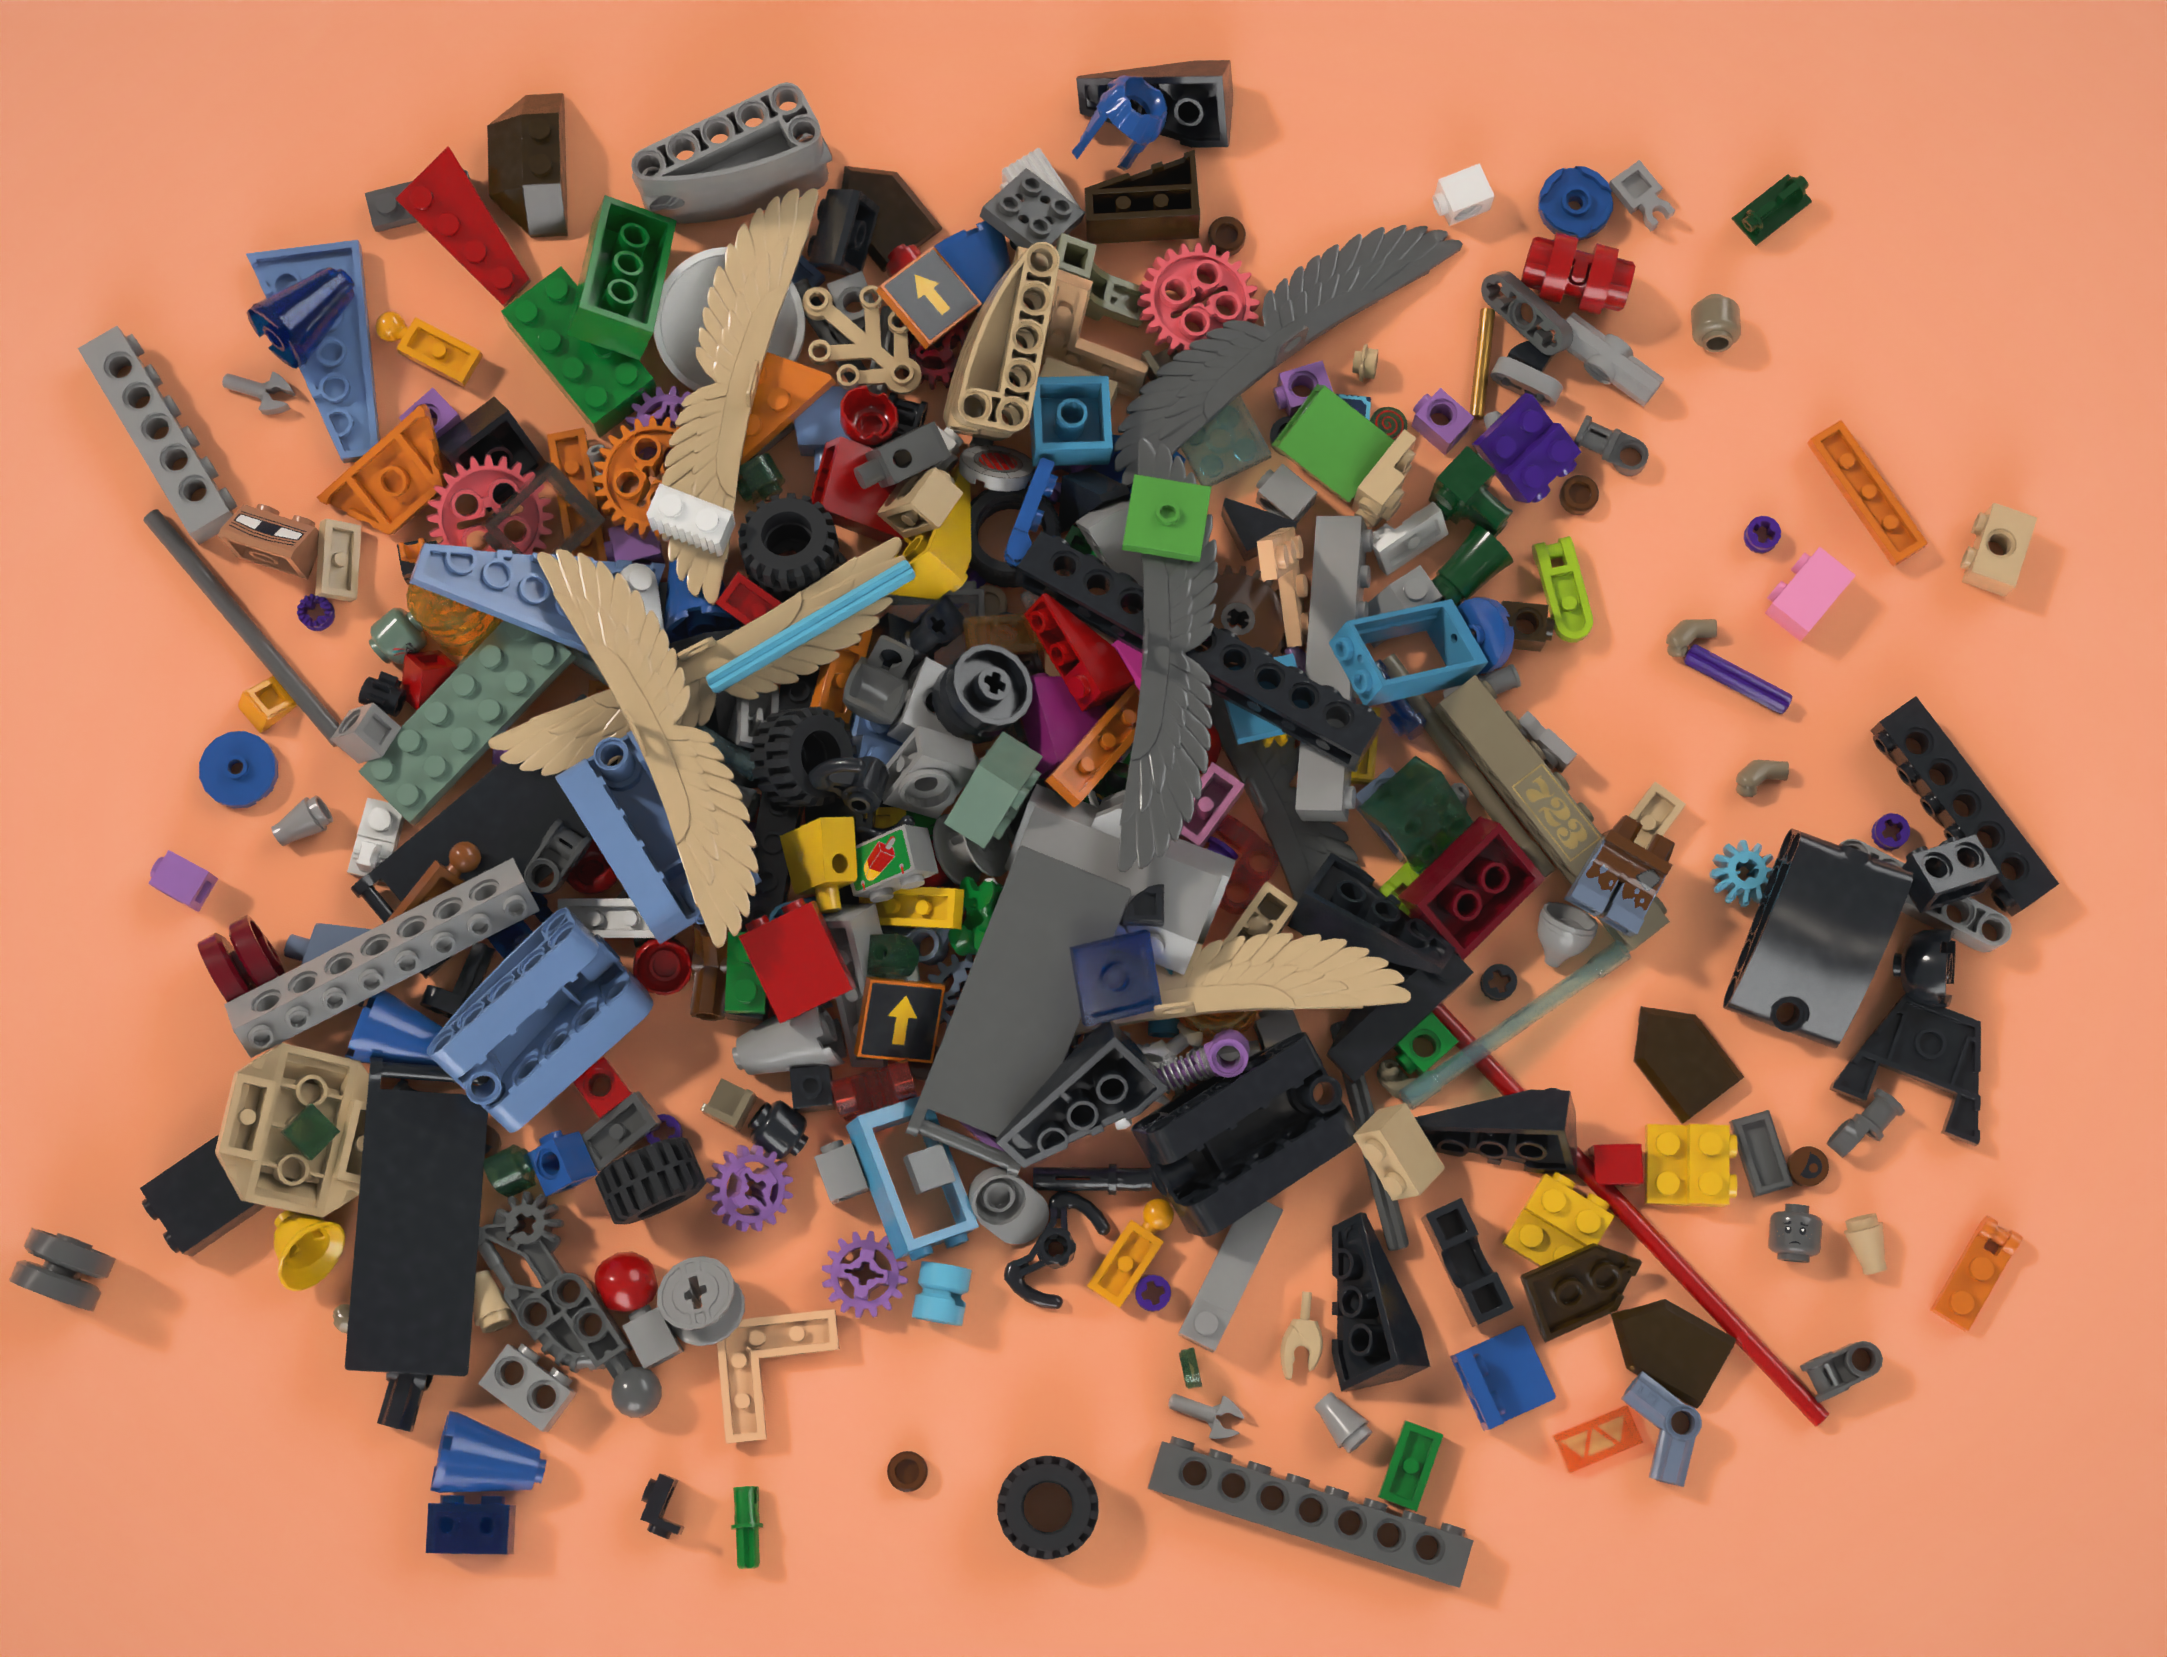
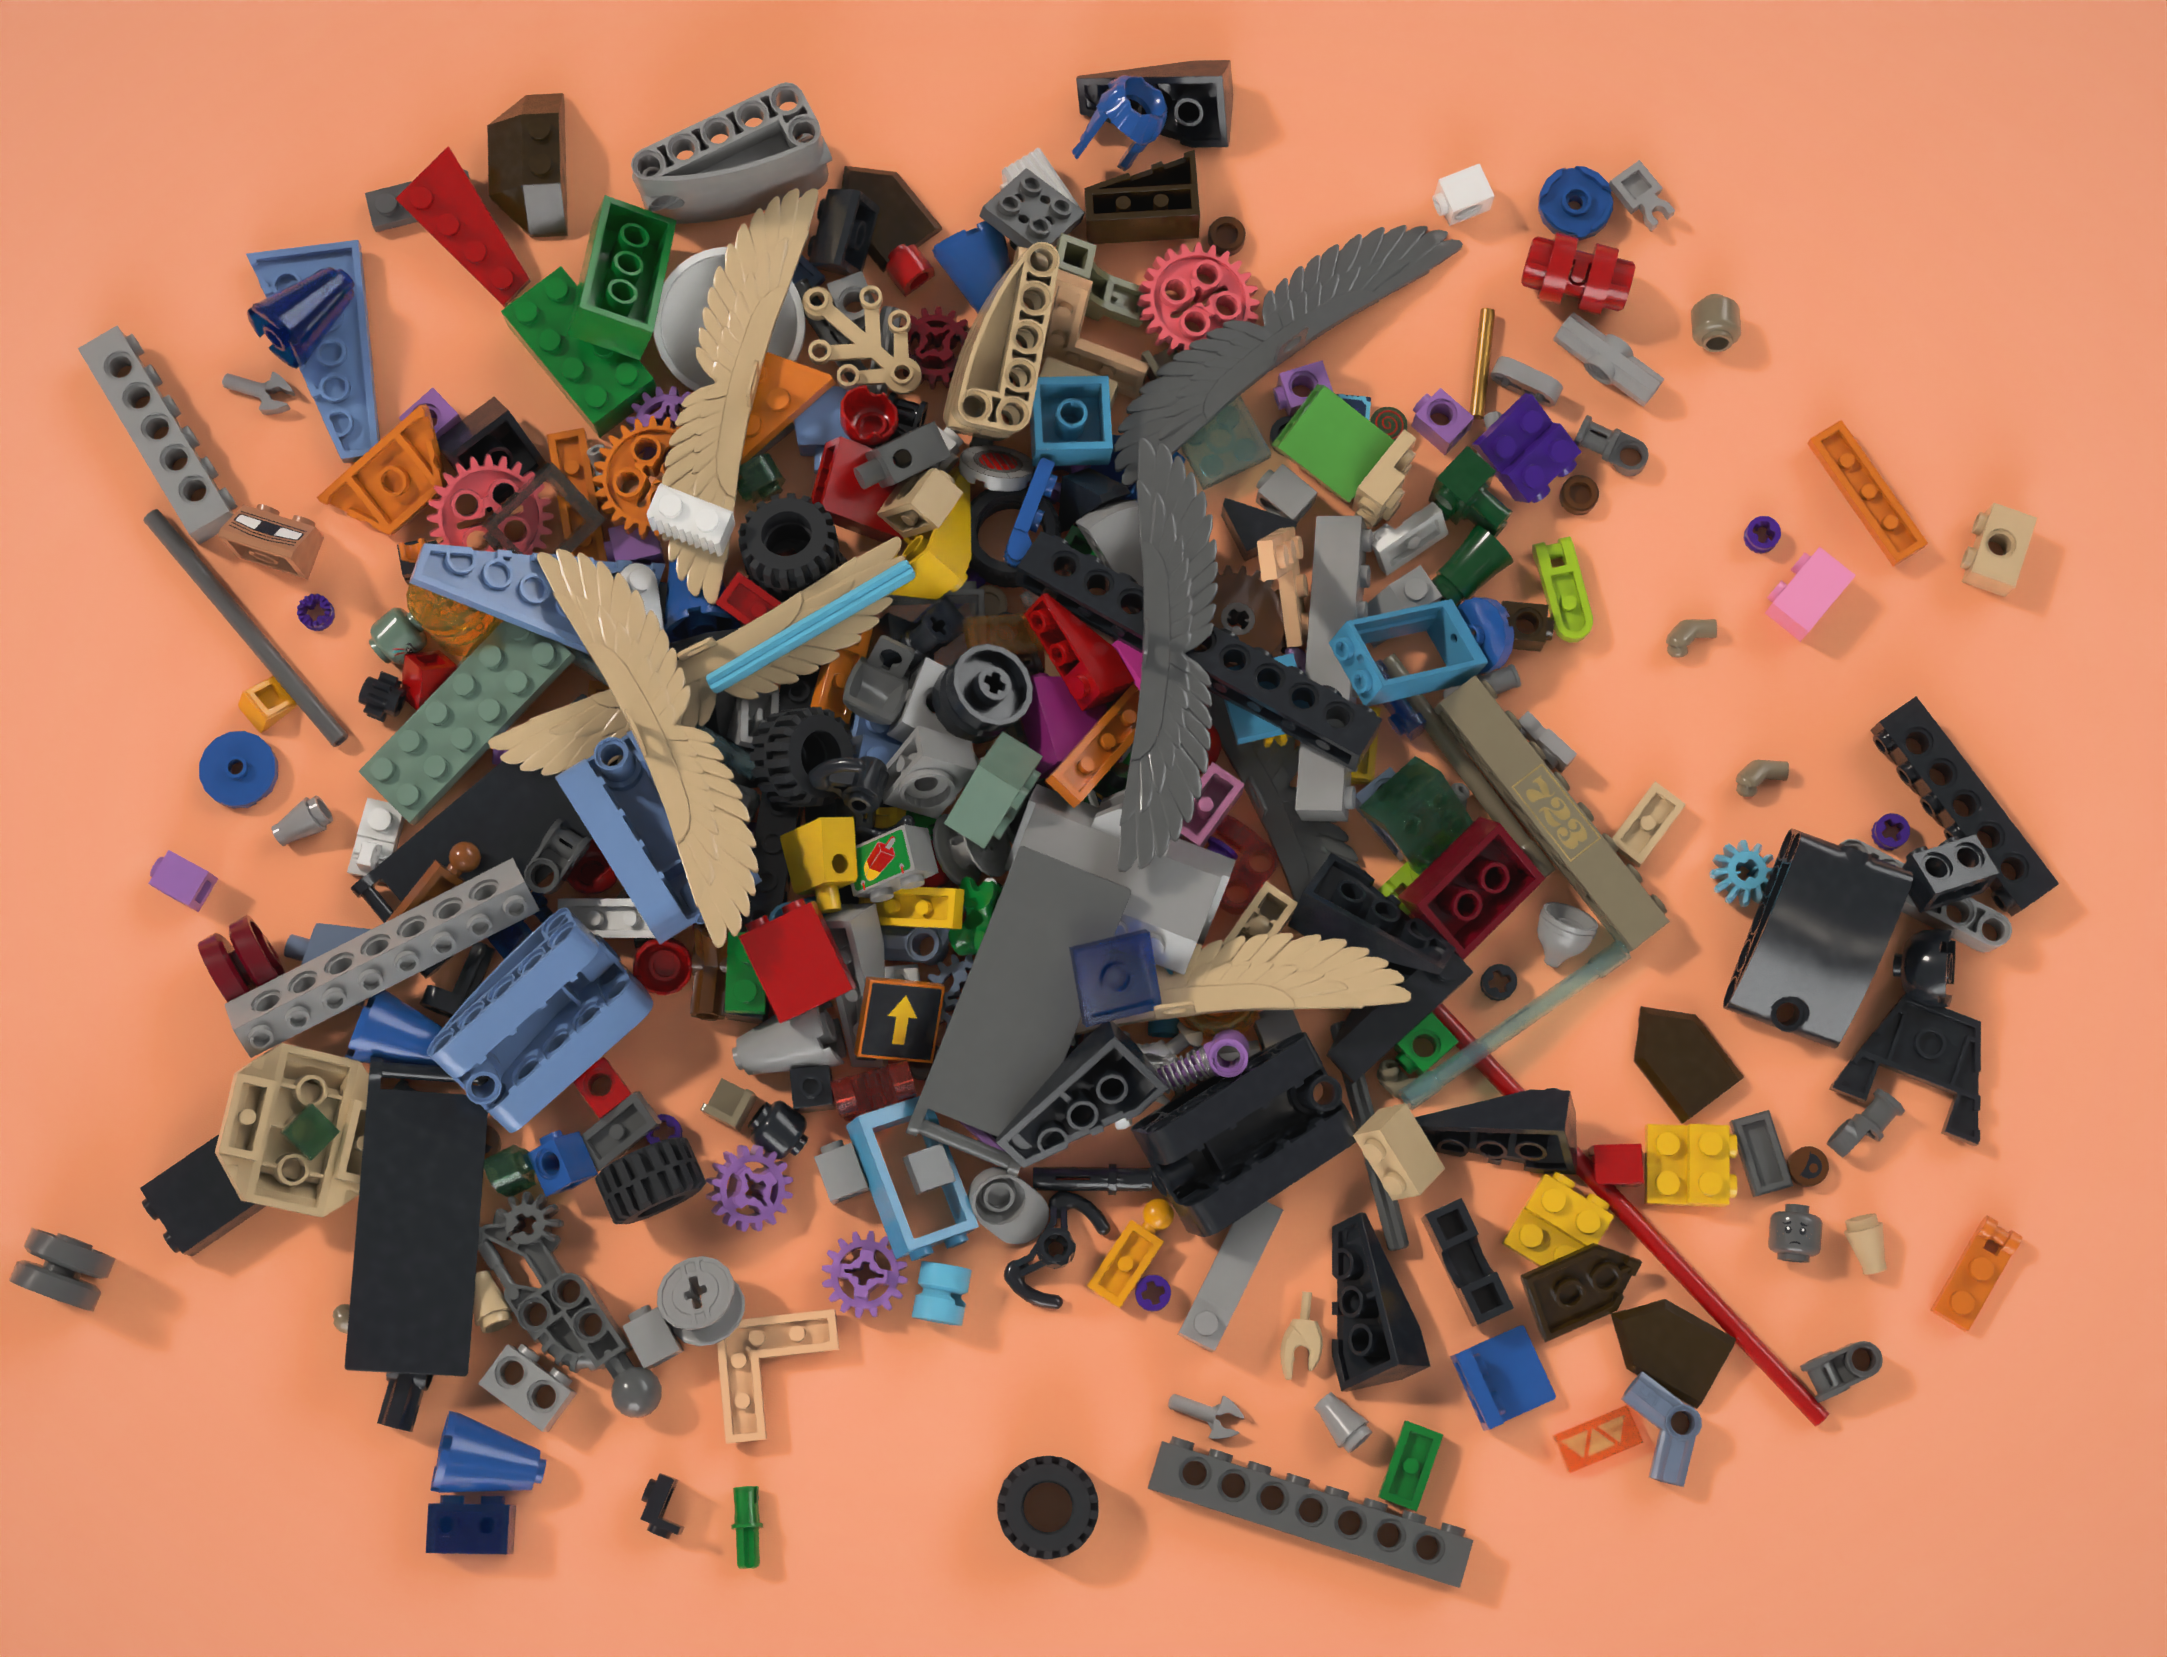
yellow hat [274,1211,345,1291] -> none
tan plate [315,518,362,602] -> none
light grey brick [330,703,402,764] -> none
light orange plate [375,311,483,387] -> none
red hair [594,1251,658,1312] -> none
clear green plate [867,933,919,977] -> none
tile [876,246,982,349] -> none
reddish brown tile [887,1451,928,1492] -> none
bright green plate [1122,474,1212,563] -> none
black tile [1123,884,1164,926] -> none
clear green tile [1179,1347,1202,1389] -> none
tan plate [1352,344,1379,382] -> none
dark grey beam [1481,271,1573,355] -> none
black tile [1507,341,1555,372] -> none
hips [1564,815,1675,937] -> none
dark purple axle [1684,644,1793,714] -> none
dark green hinge [1731,174,1812,246] -> none

